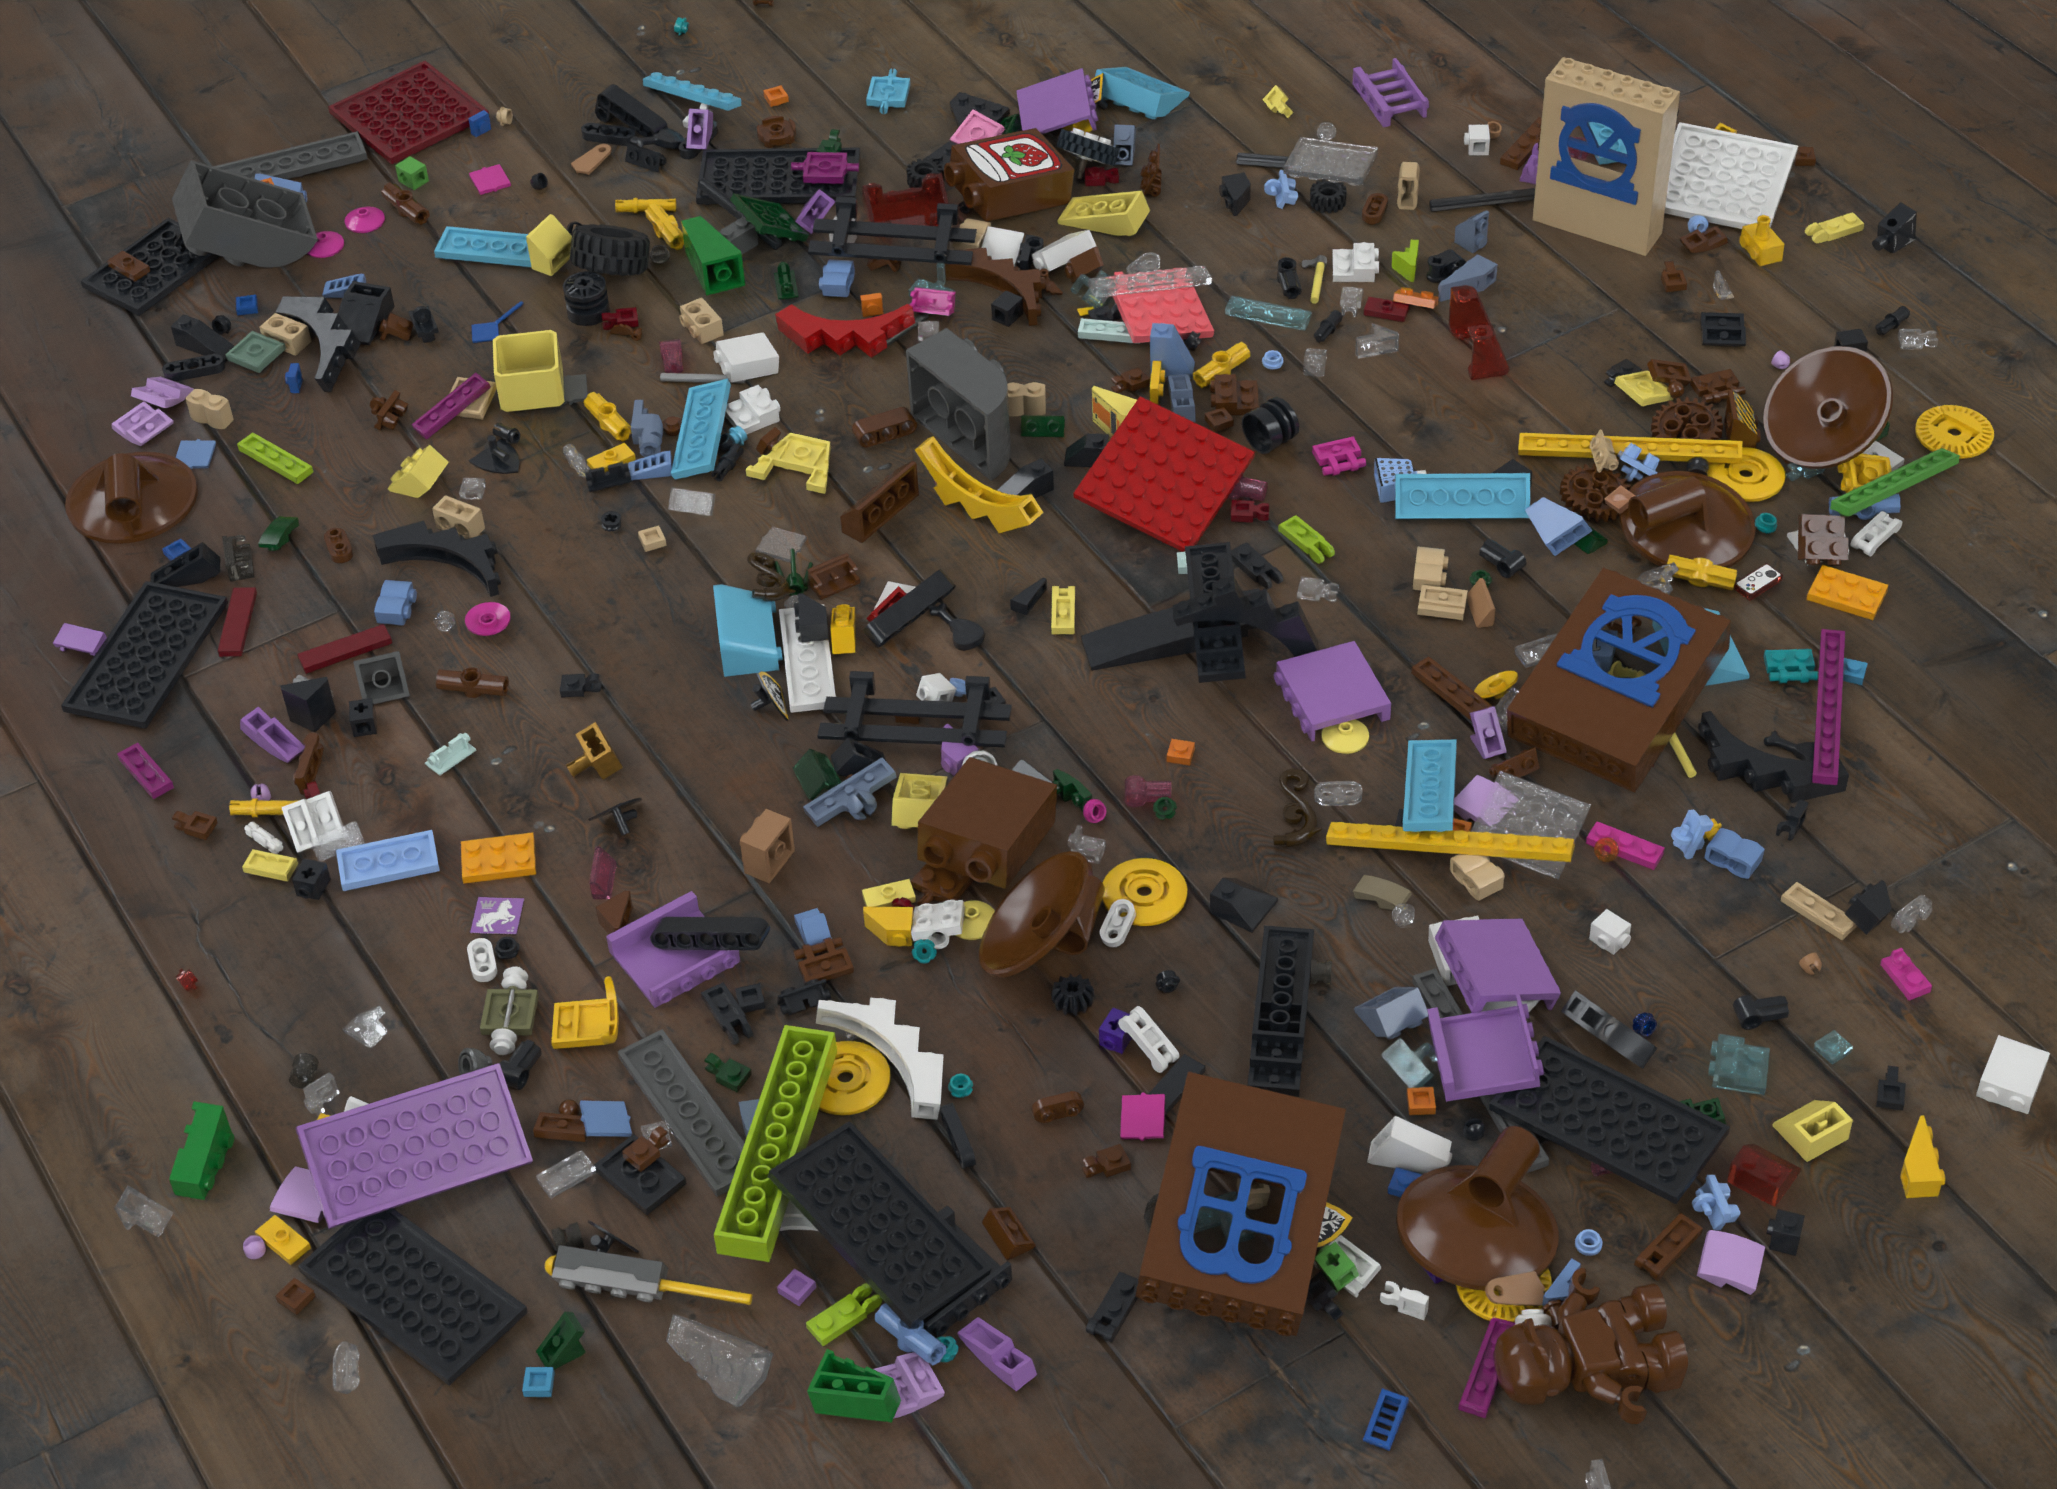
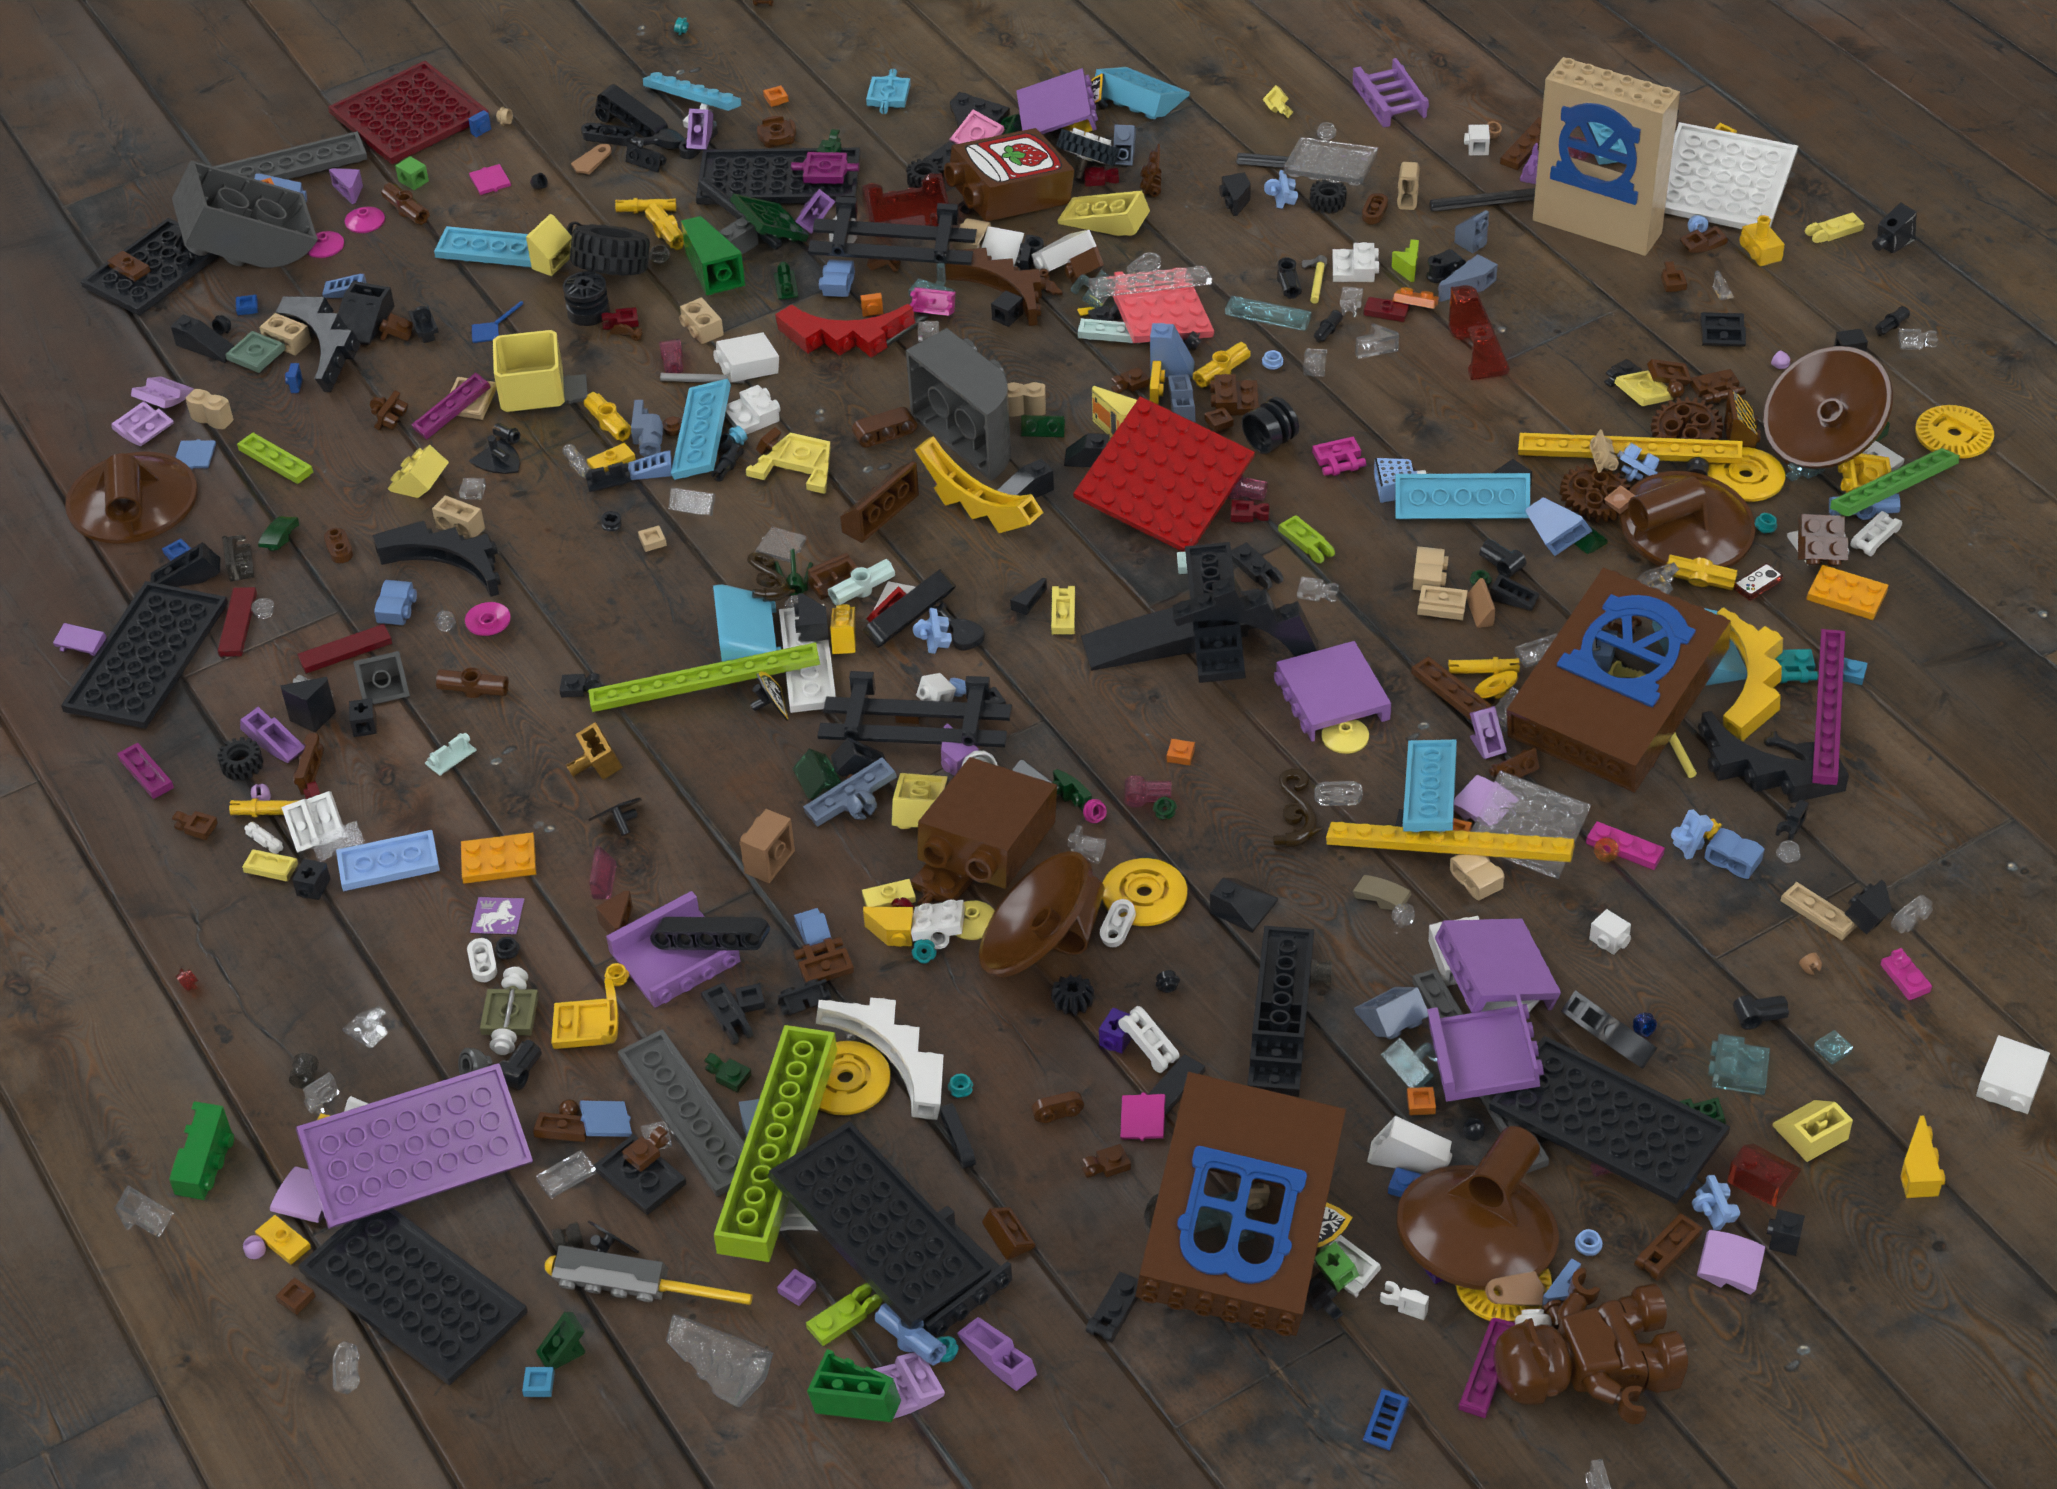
black beam [162,354,225,382] -> none
reddish brown plate [1794,146,1816,166] -> none
black plate [1876,1065,1906,1111] -> none
none -> black tyre [217,737,263,781]
none -> clear plate [251,598,274,619]
none -> medium lavender slope [329,168,363,204]
none -> lime plate [588,642,820,712]
none -> yellow plate [604,963,629,986]
none -> light aqua piece [828,559,895,606]
none -> light blue hips [913,608,952,654]
none -> yellow pin [1448,657,1520,675]
none -> black slope [1489,574,1540,611]
none -> yellow arch [1717,607,1783,741]
none -> clear plate [1776,840,1801,863]

